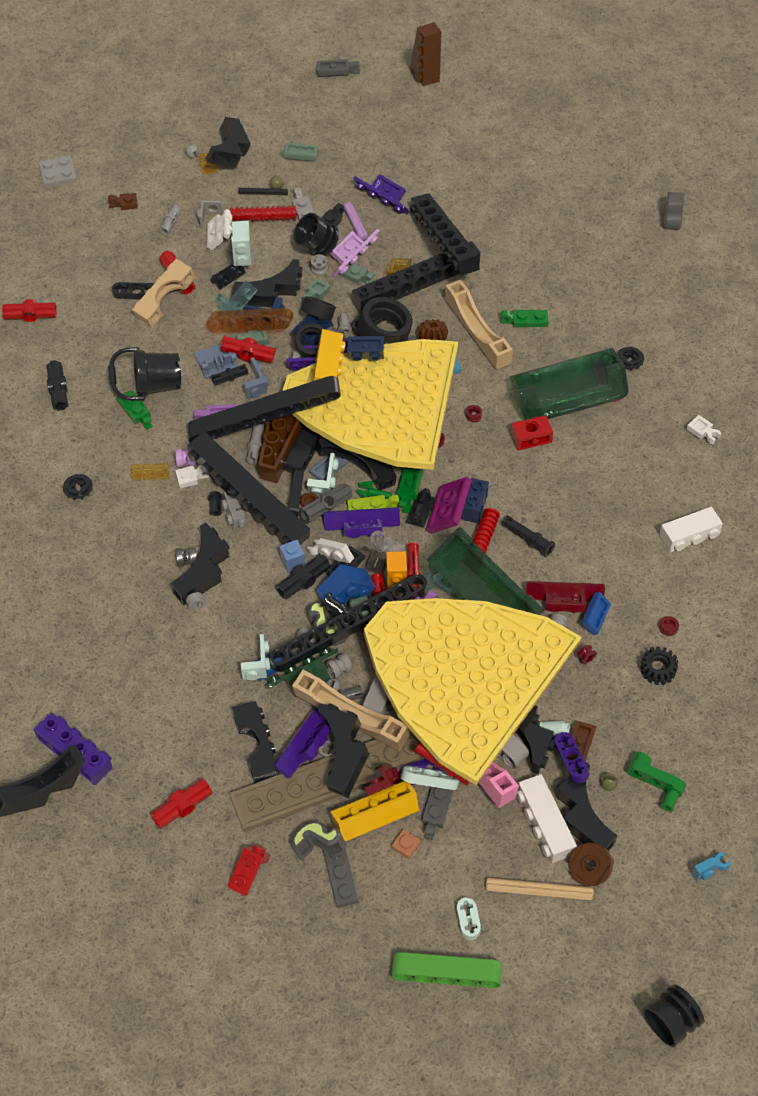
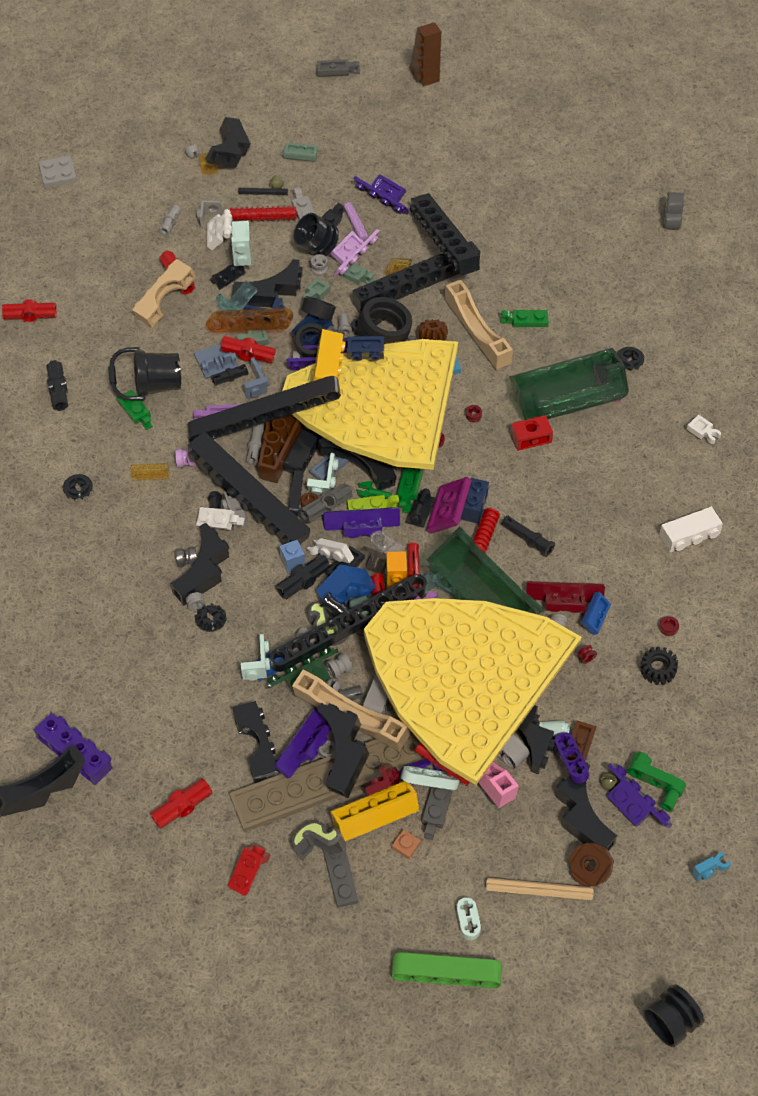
reddish brown plate [108,193,138,210] -> none
black beam [111,282,155,300] -> none
white plate [175,466,210,488] -> none
white brick [516,774,577,863] -> none
none -> black gear [195,603,227,632]
none -> white plate [196,507,245,530]
none -> dark purple bracket [607,763,673,828]

